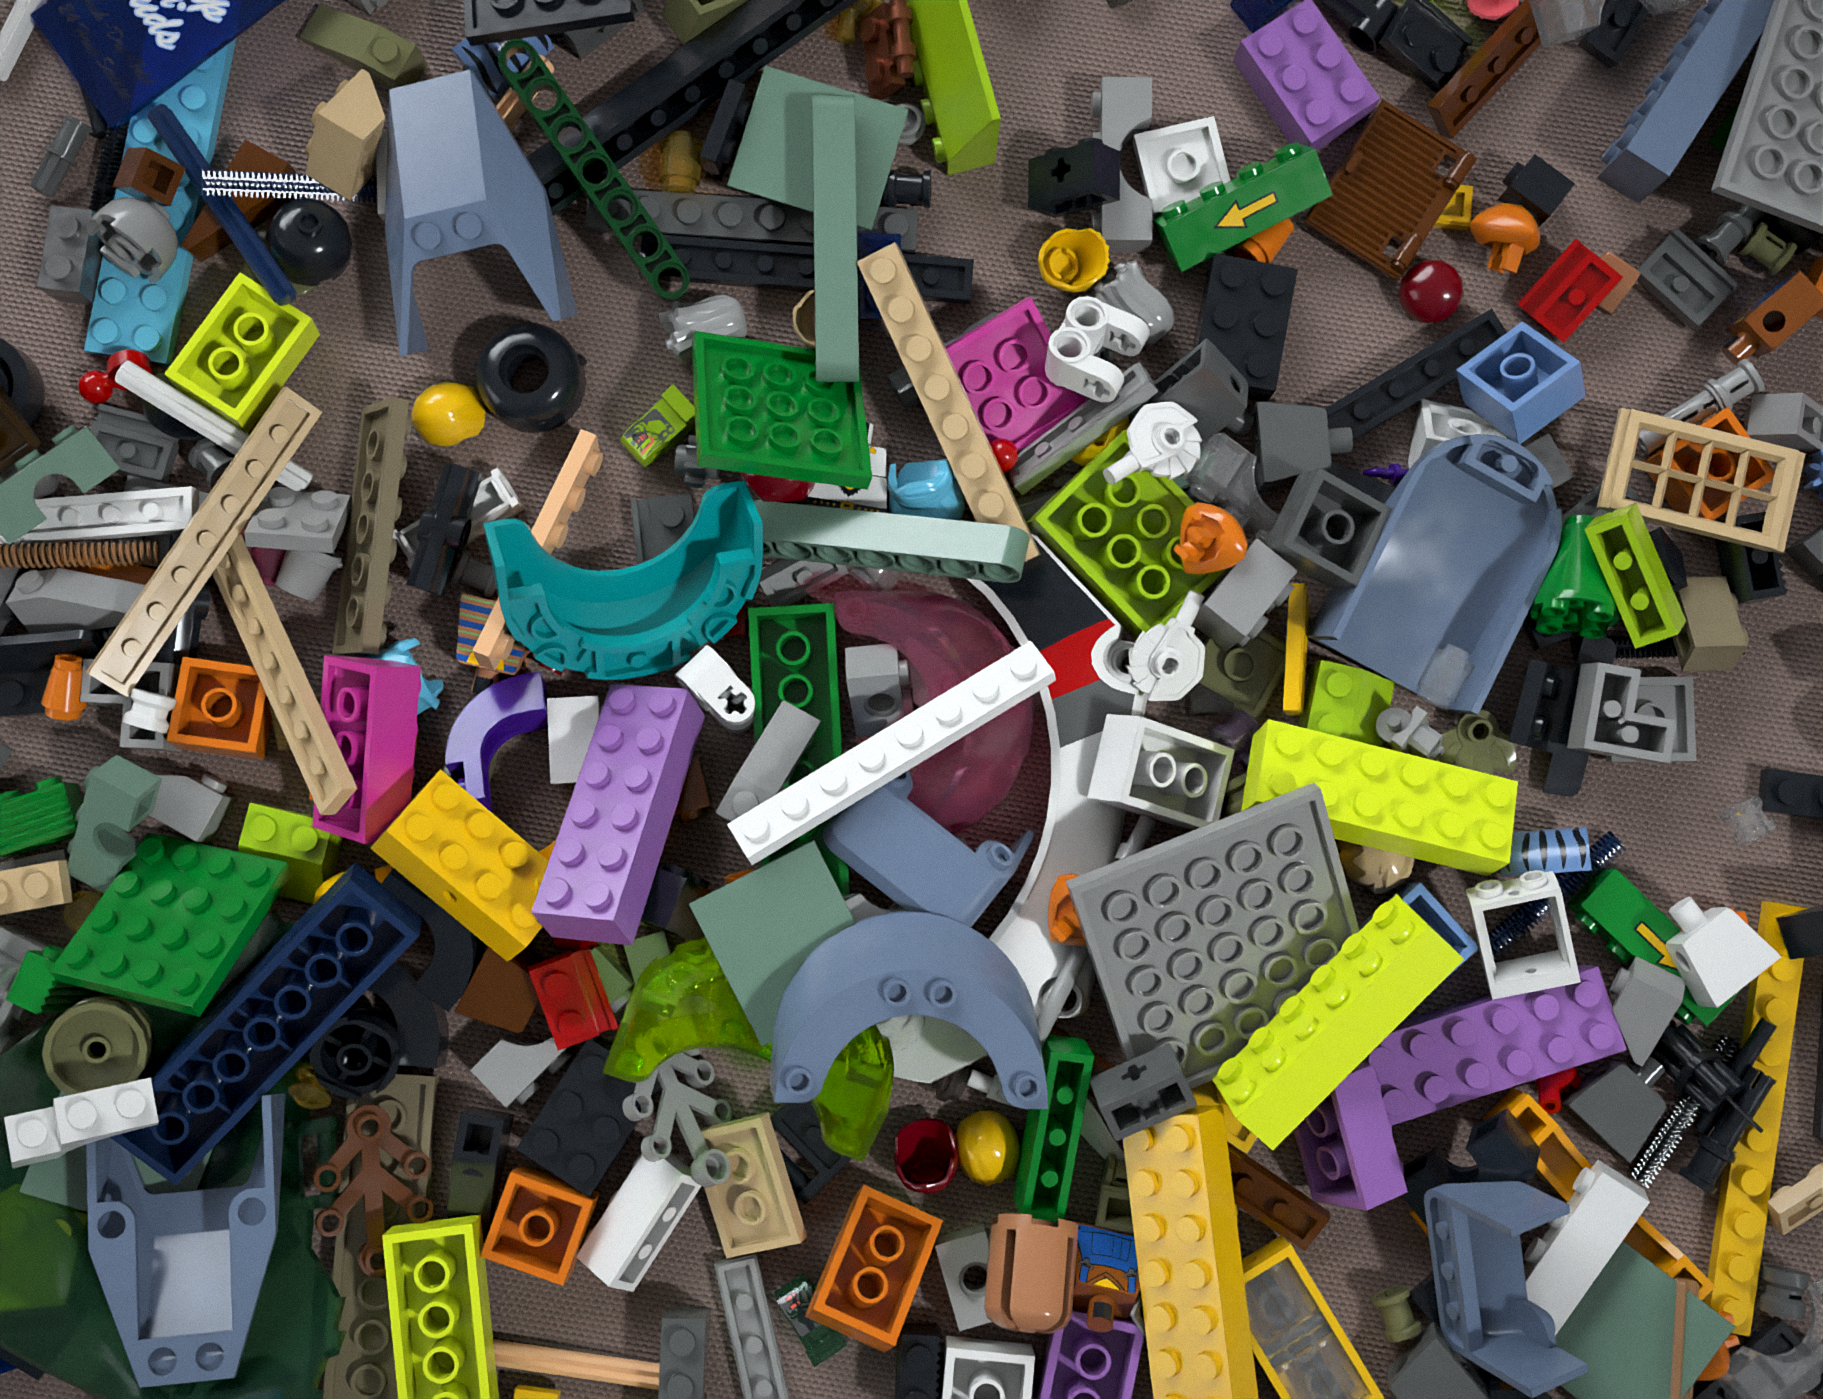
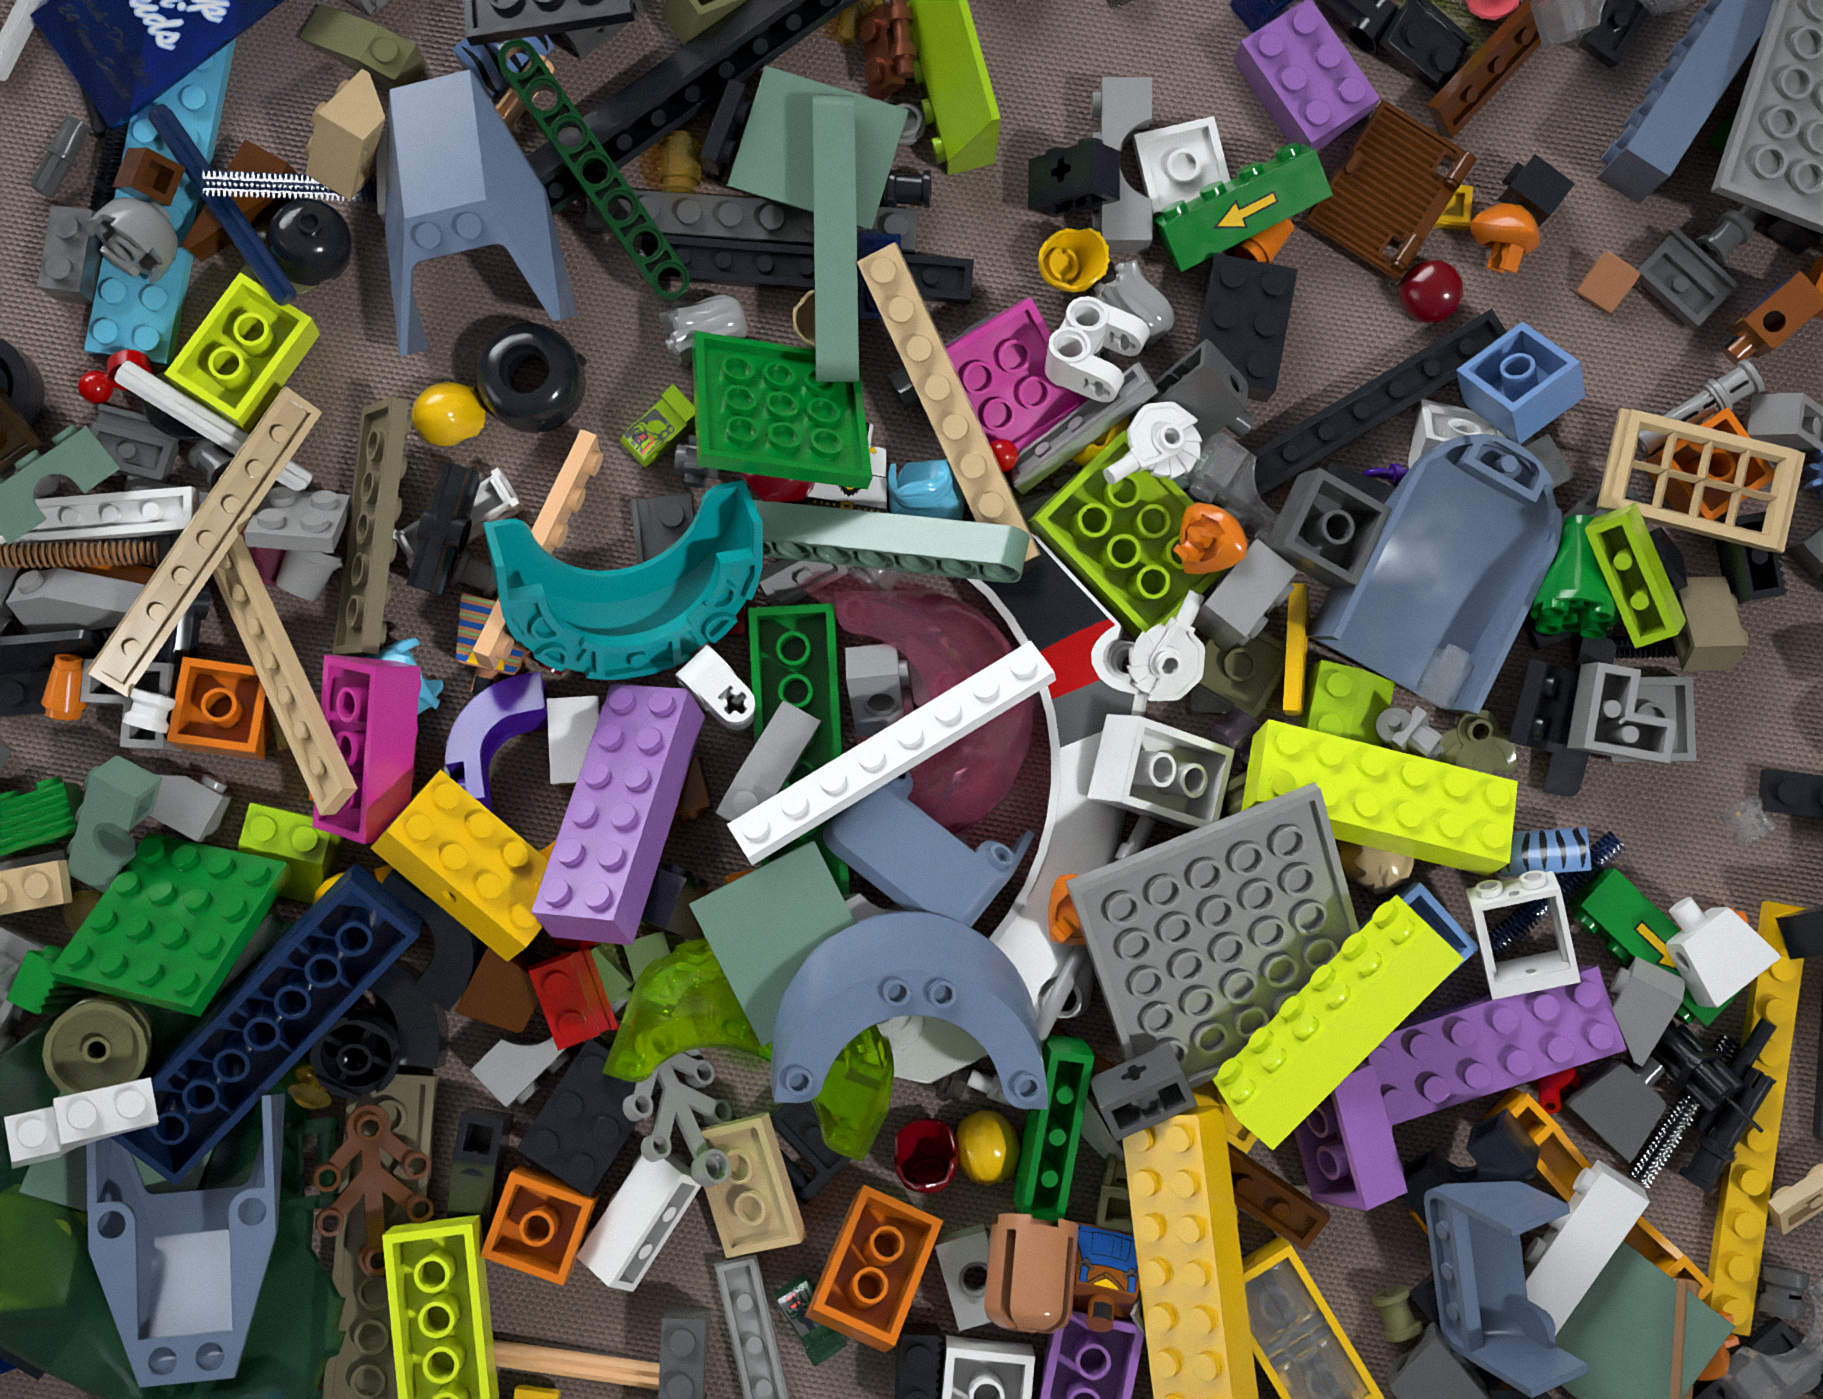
dark grey torso [1250,402,1353,490] -> none
red plate [1517,239,1623,344] -> none
olive bush [1737,221,1797,276] -> none

